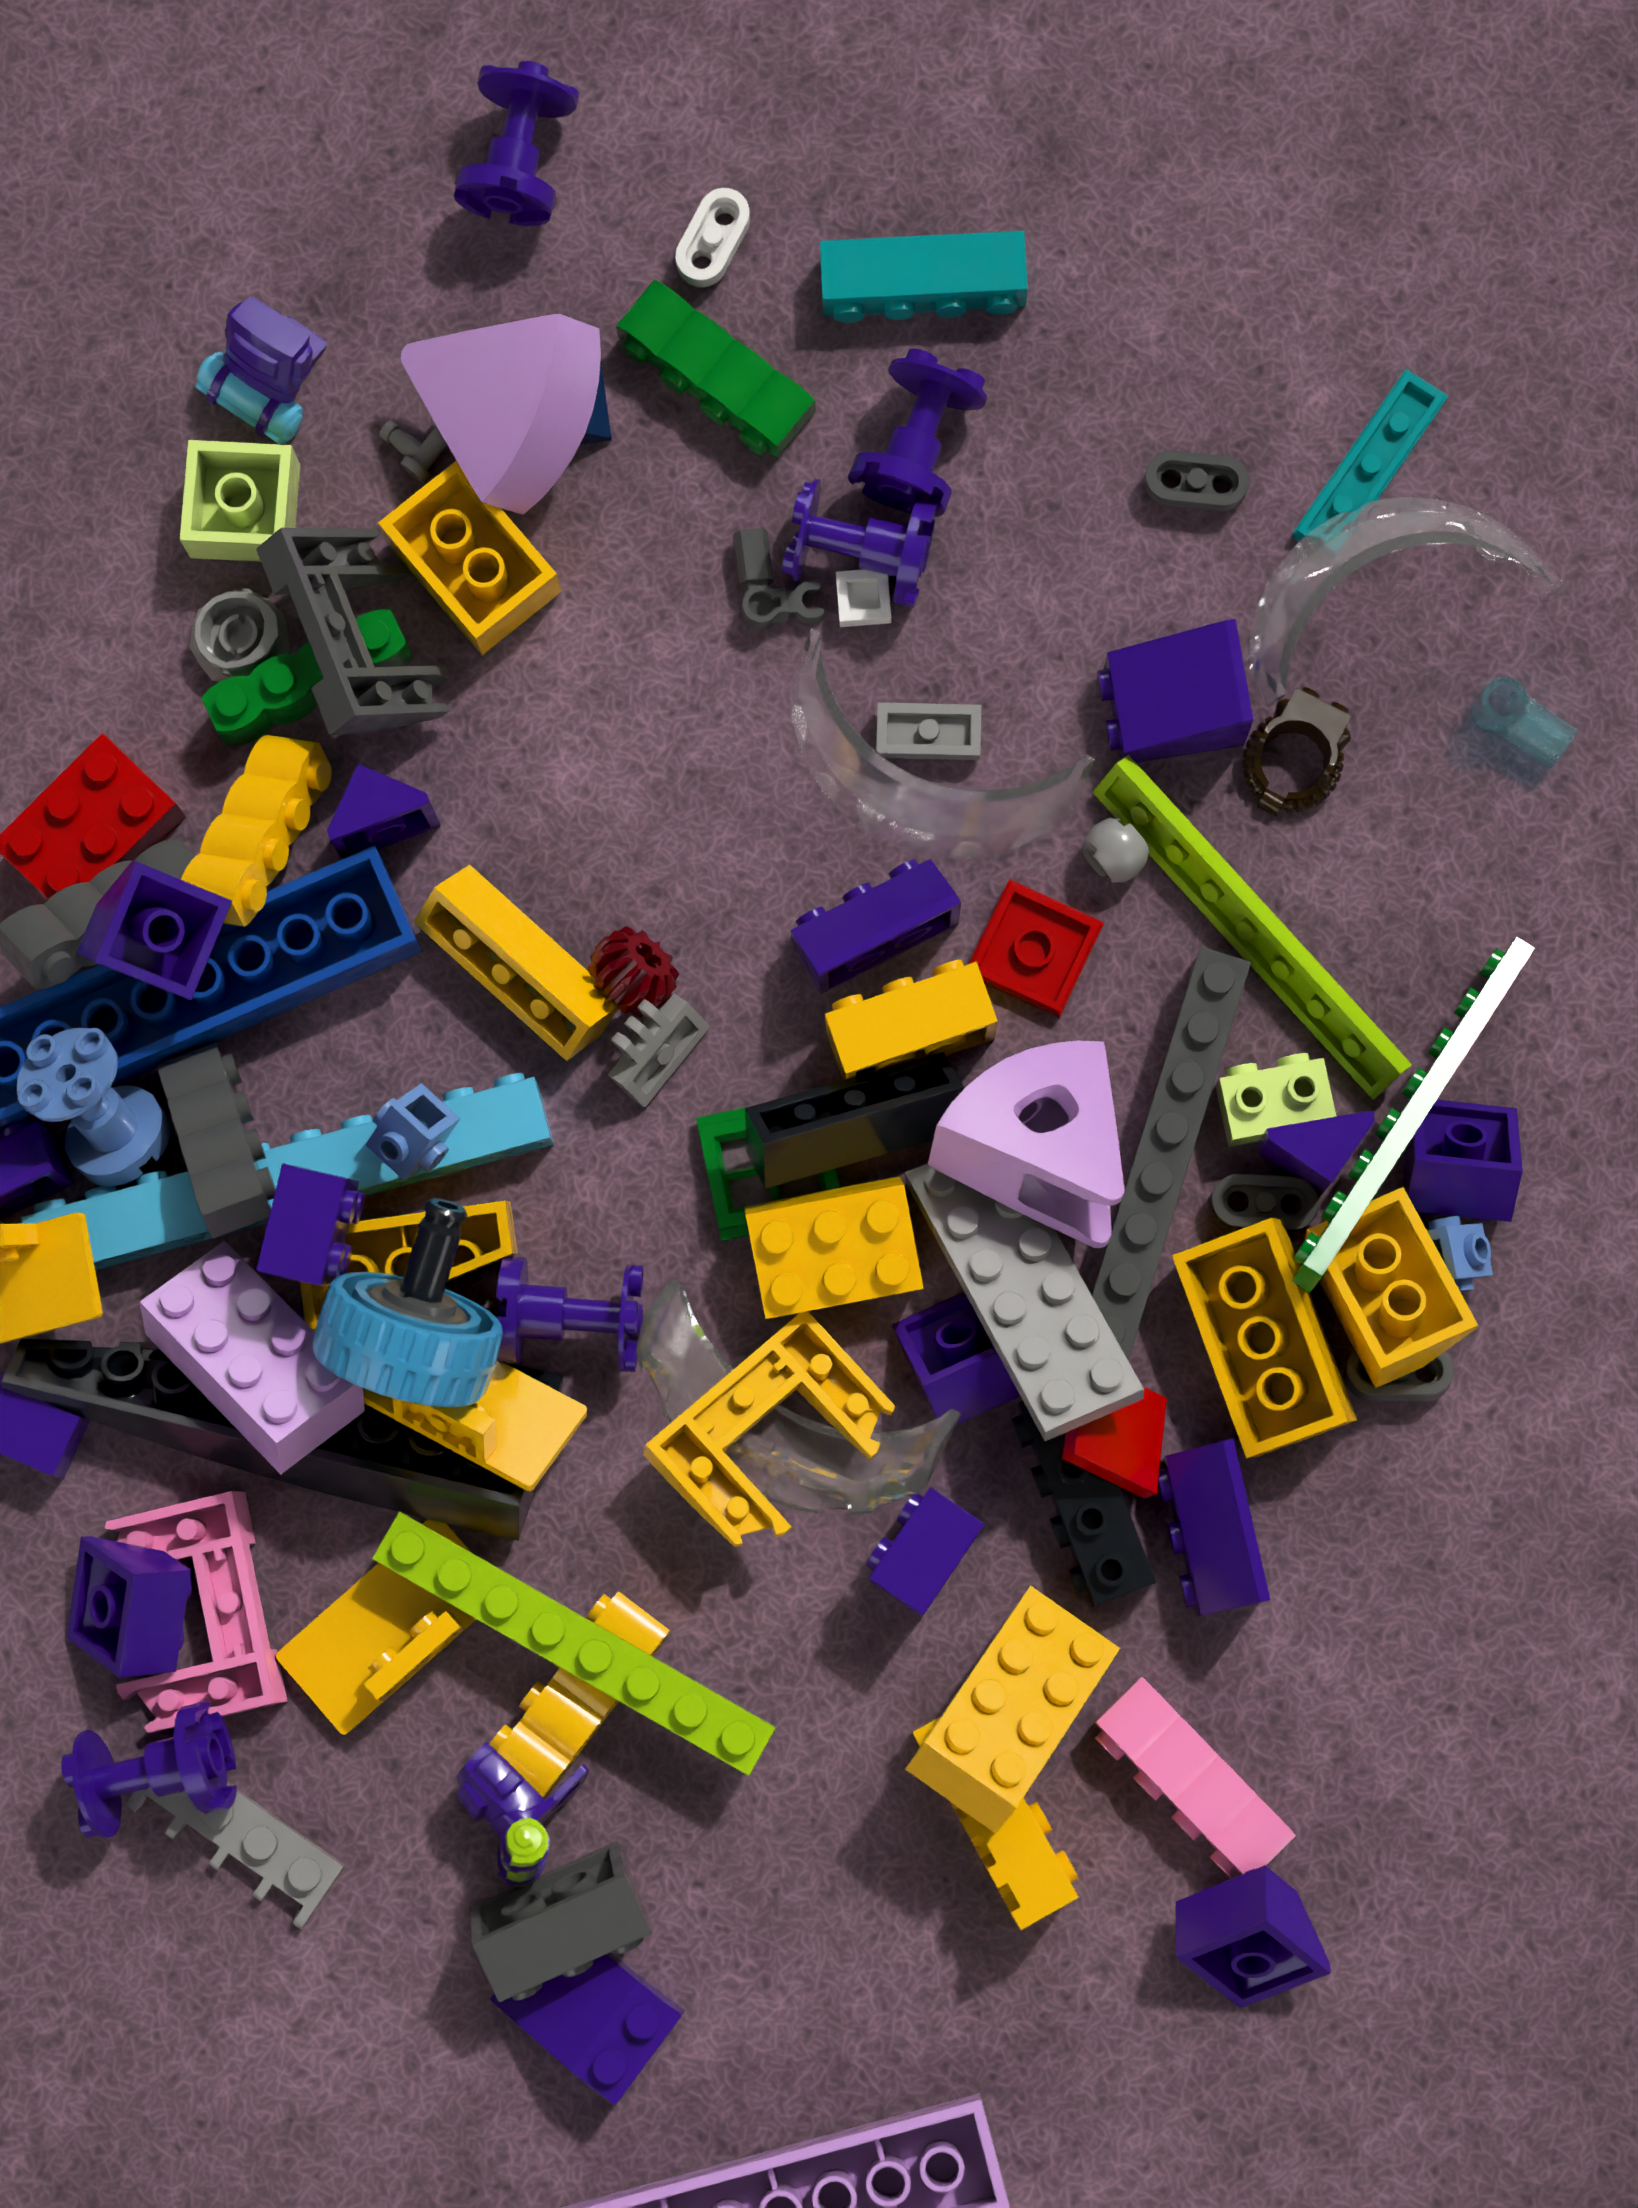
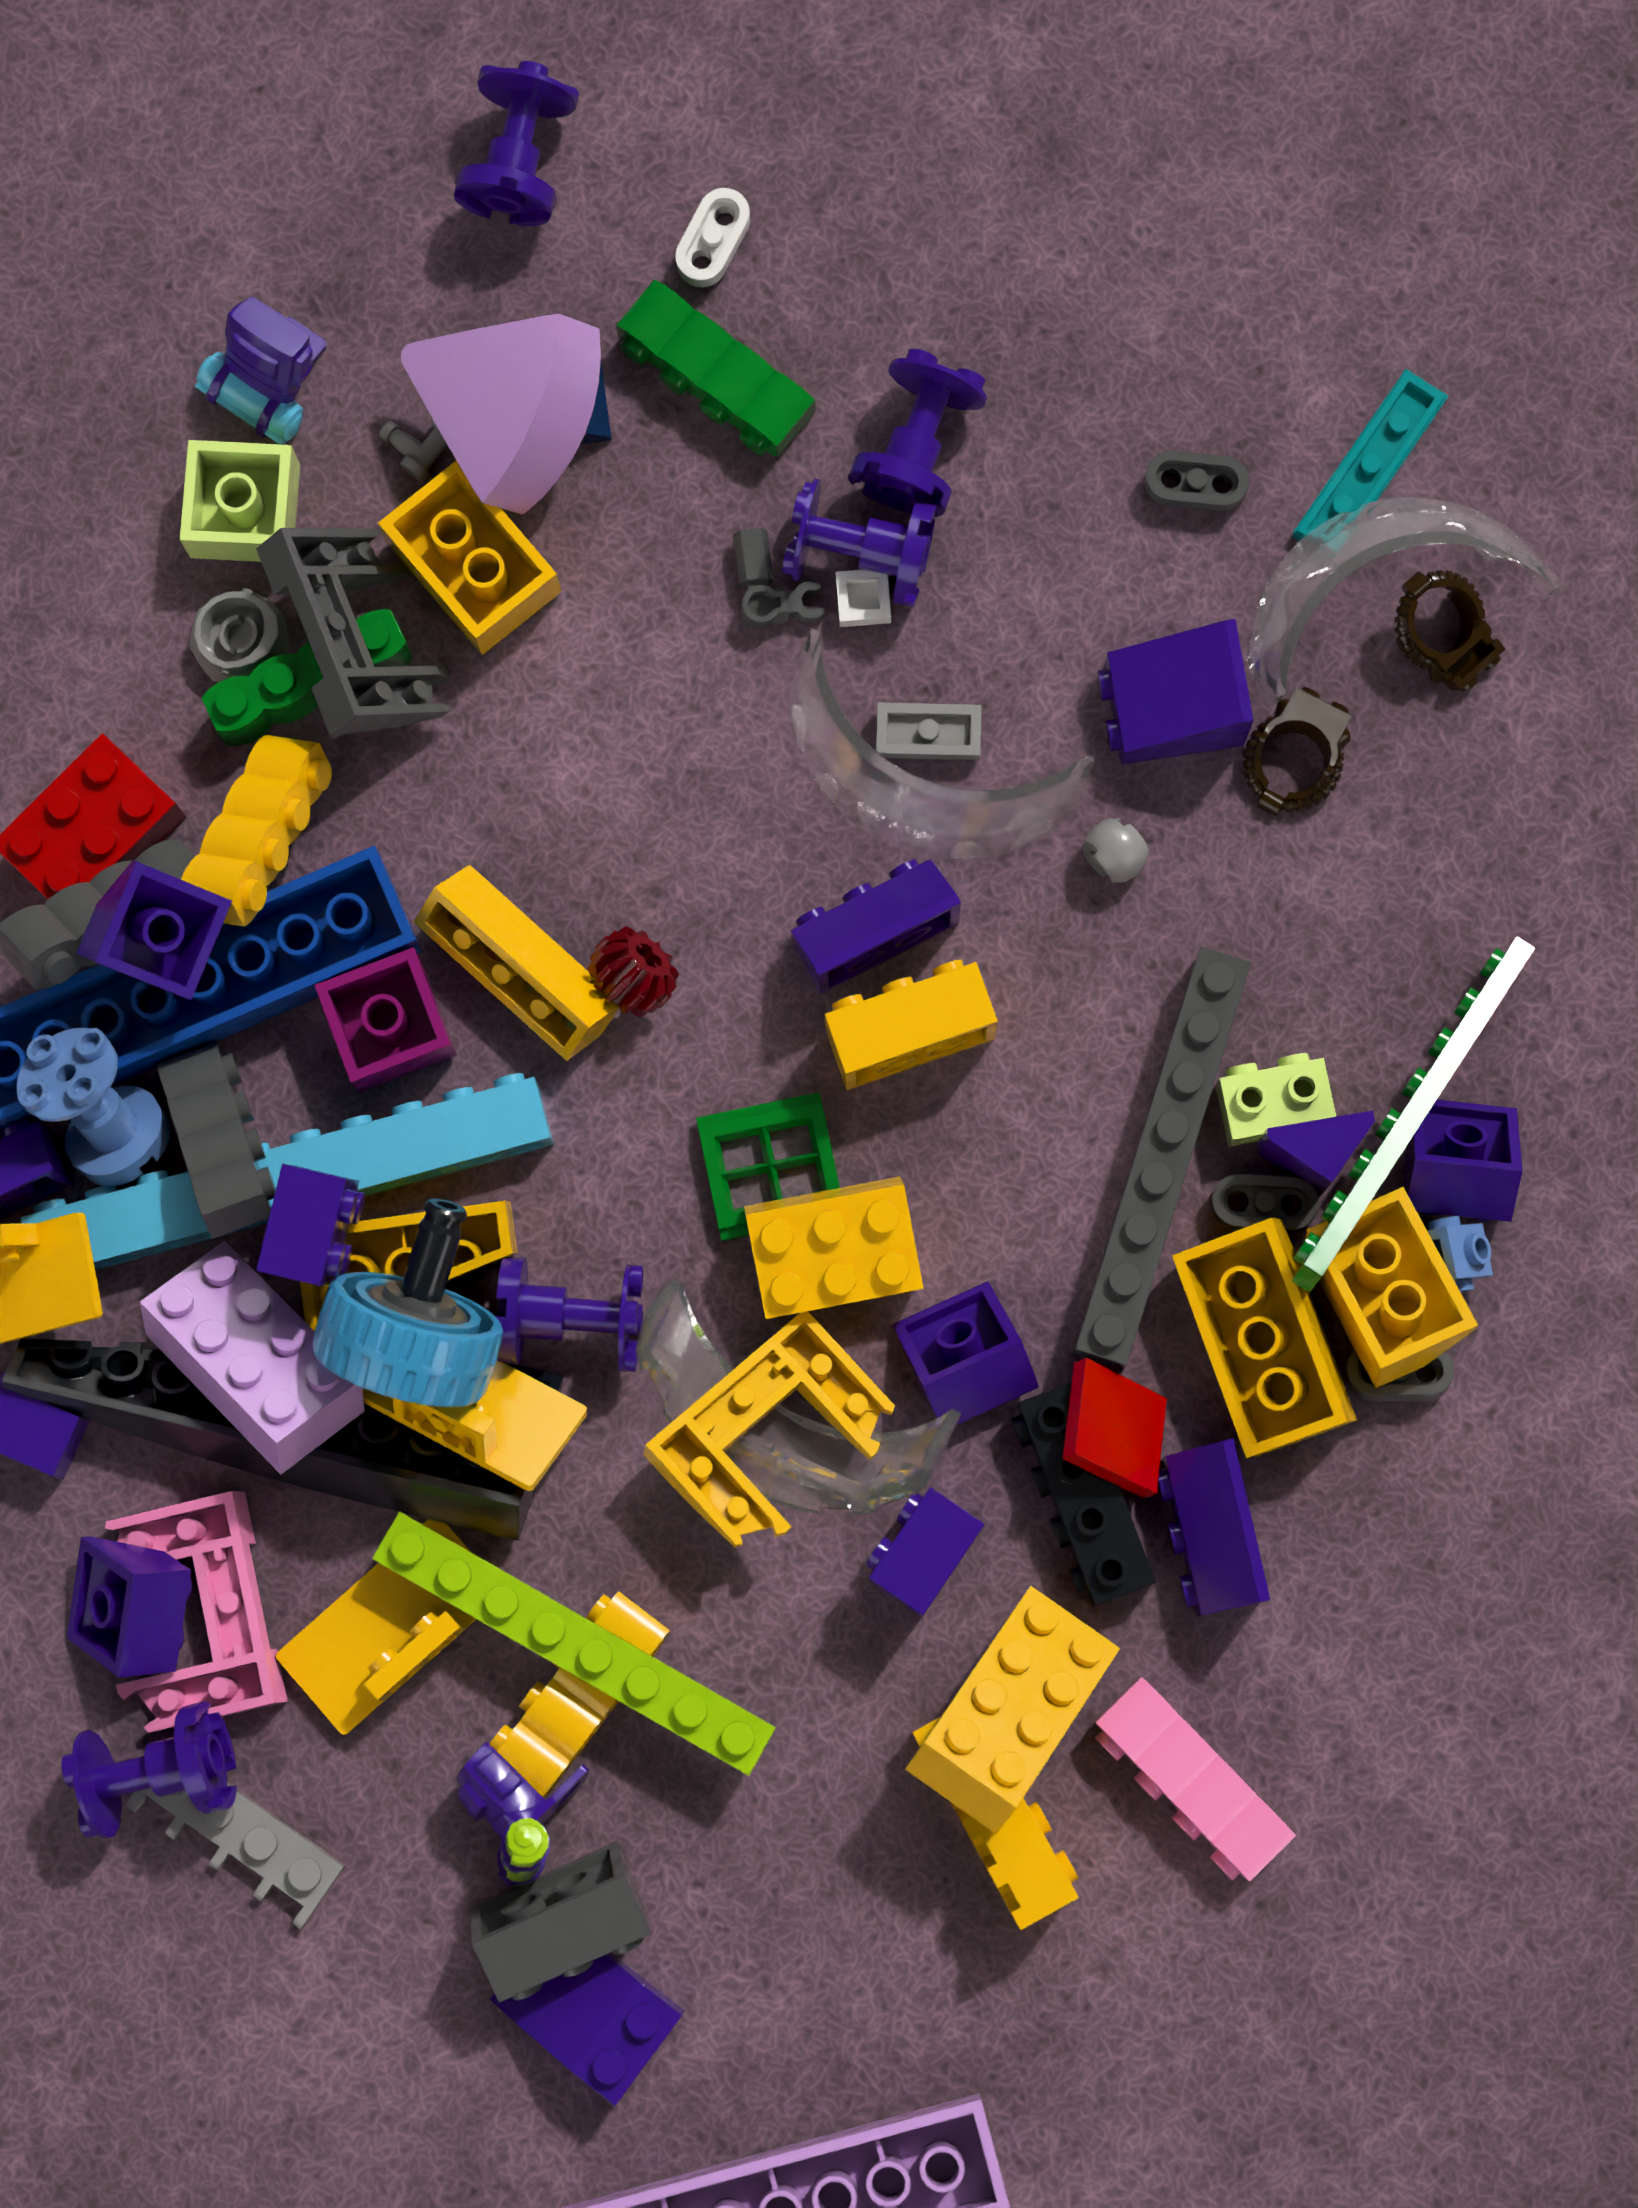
dark purple slope [327,764,441,859] -> none
medium blue brick [365,1083,460,1180] -> none
light grey hinge [608,994,710,1108] -> none
black brick [745,1052,964,1188] -> none
teal brick [820,230,1028,323] -> none
light grey plate [905,1163,1144,1441] -> none
lavender piece [928,1040,1125,1248] -> none
red tile [969,879,1104,1019] -> none
lime plate [1092,755,1412,1100] -> none
dark purple slope [1175,1865,1331,2008] -> none
clear light blue piece [1471,677,1578,769] -> none
none -> magenta brick [314,947,457,1093]
none -> dark brown piece [1394,570,1506,692]

